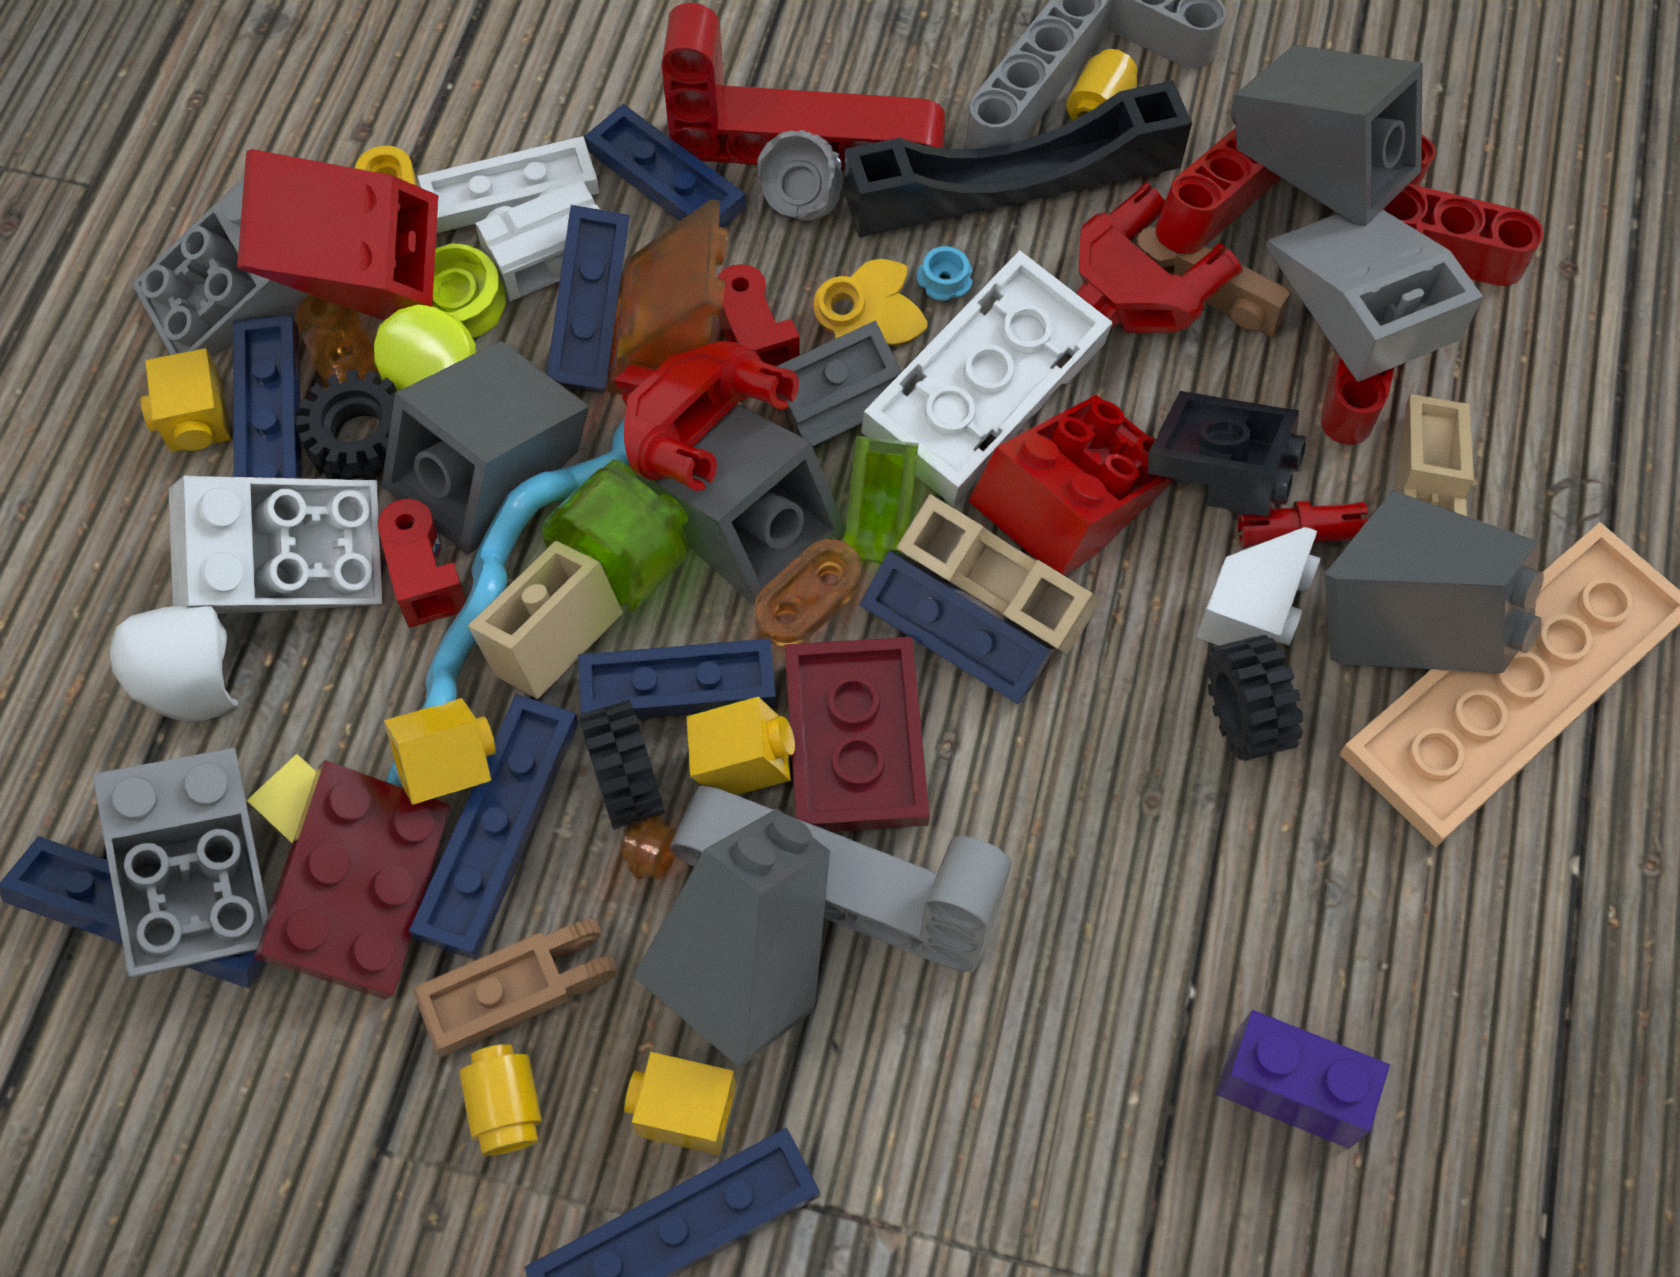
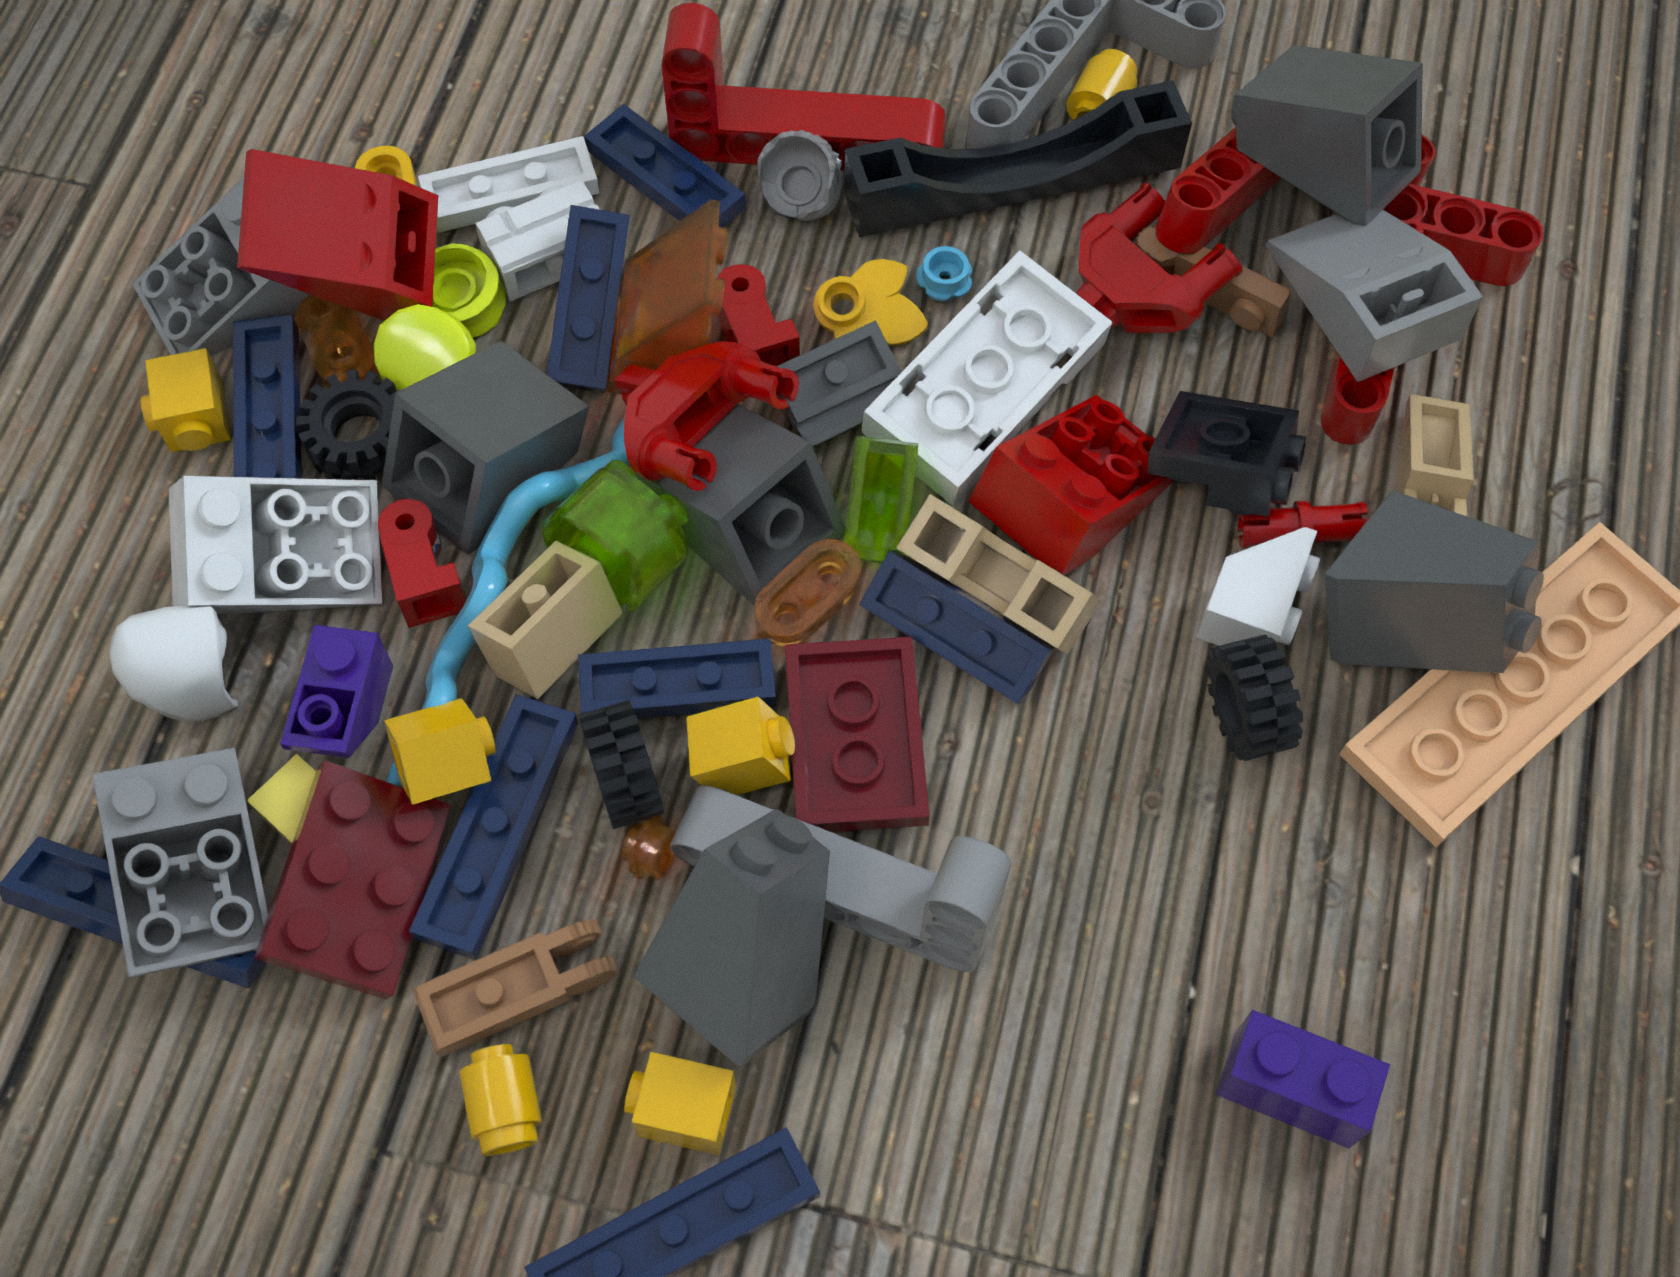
none -> dark purple slope [280,625,393,758]

